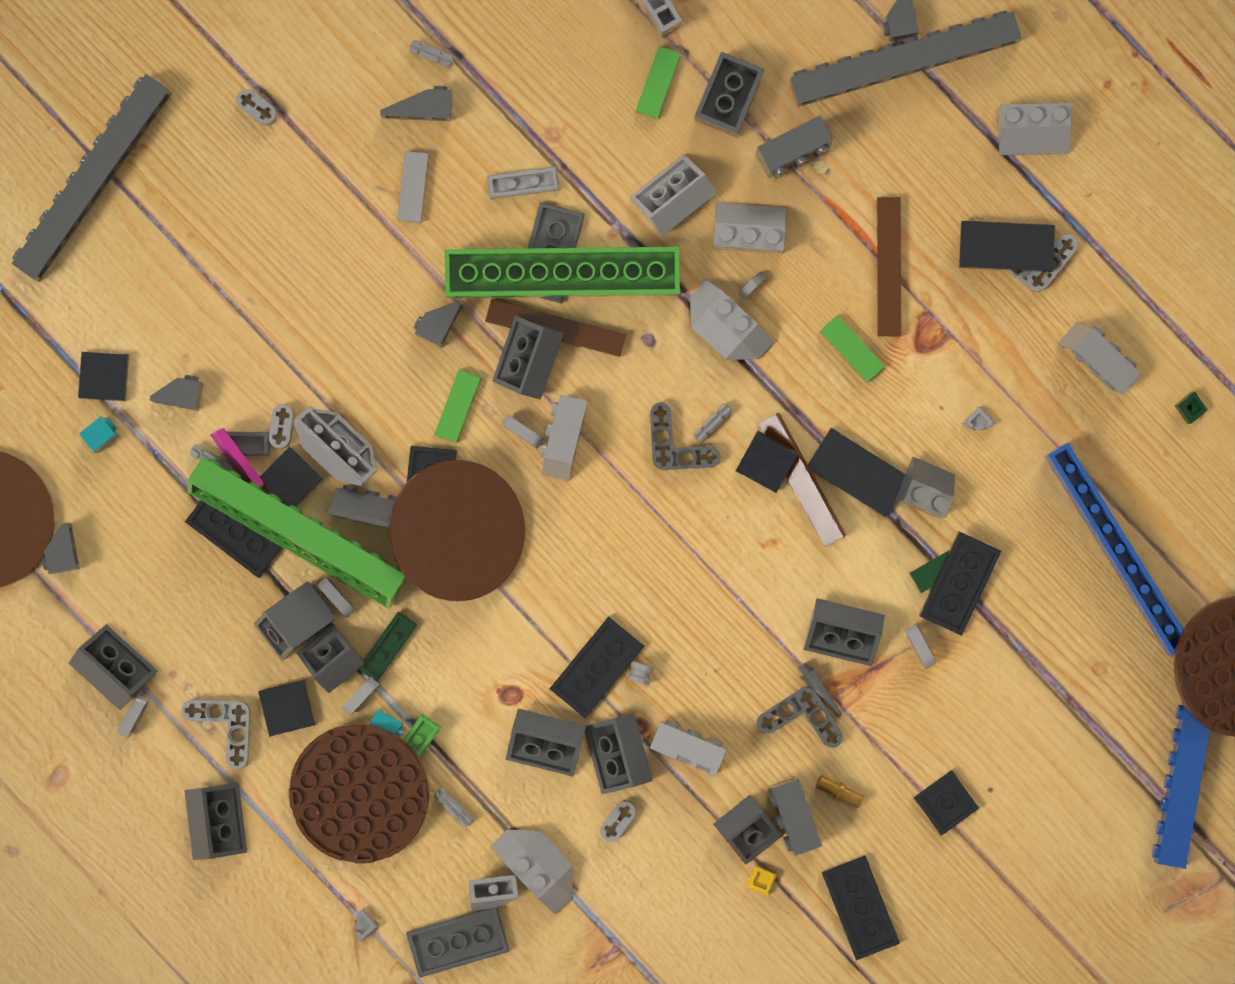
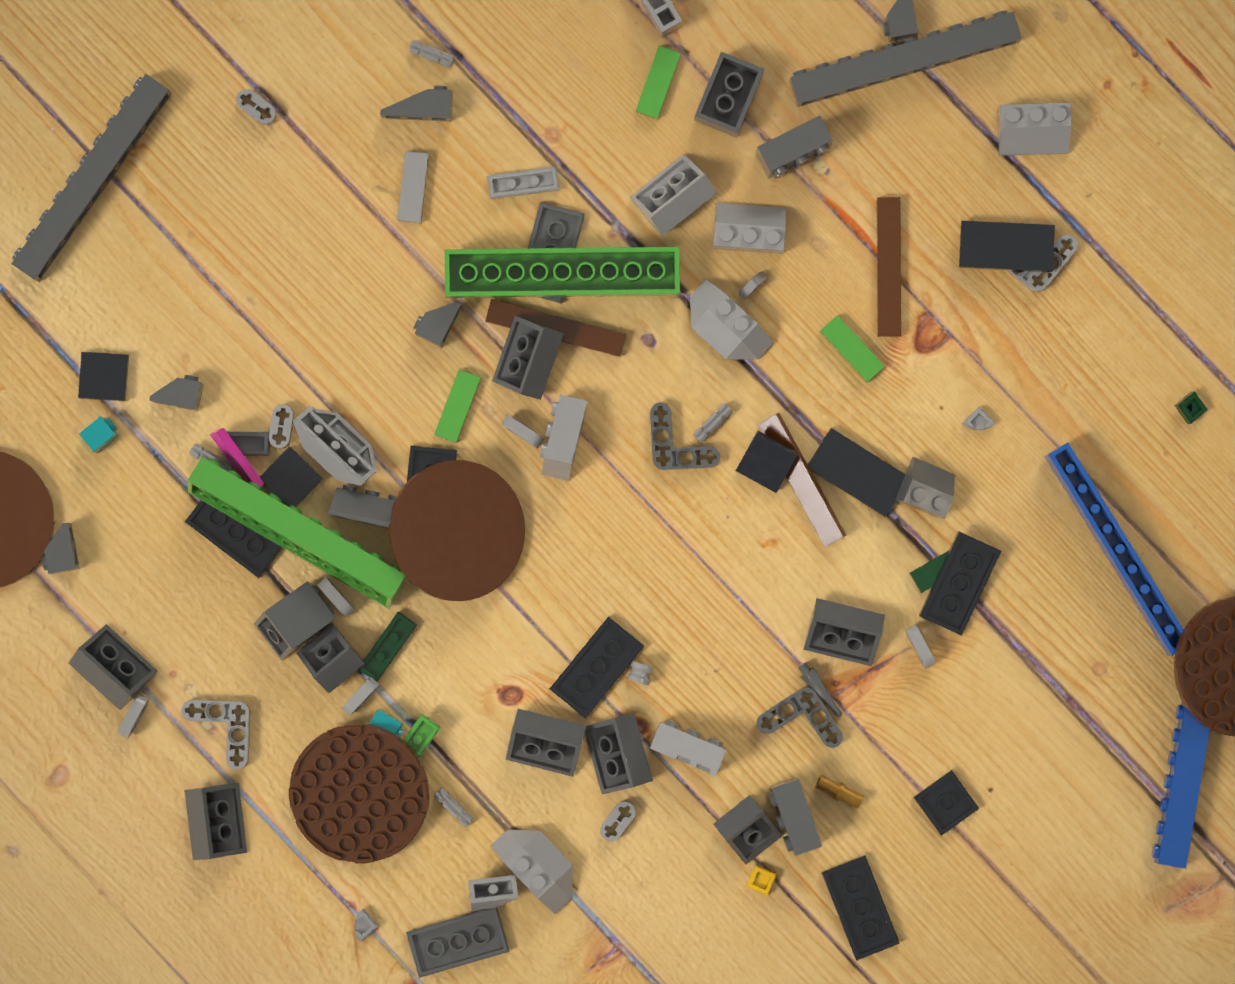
black tile [258,680,315,737] -> none
light grey wedge [1058,323,1141,395] -> none

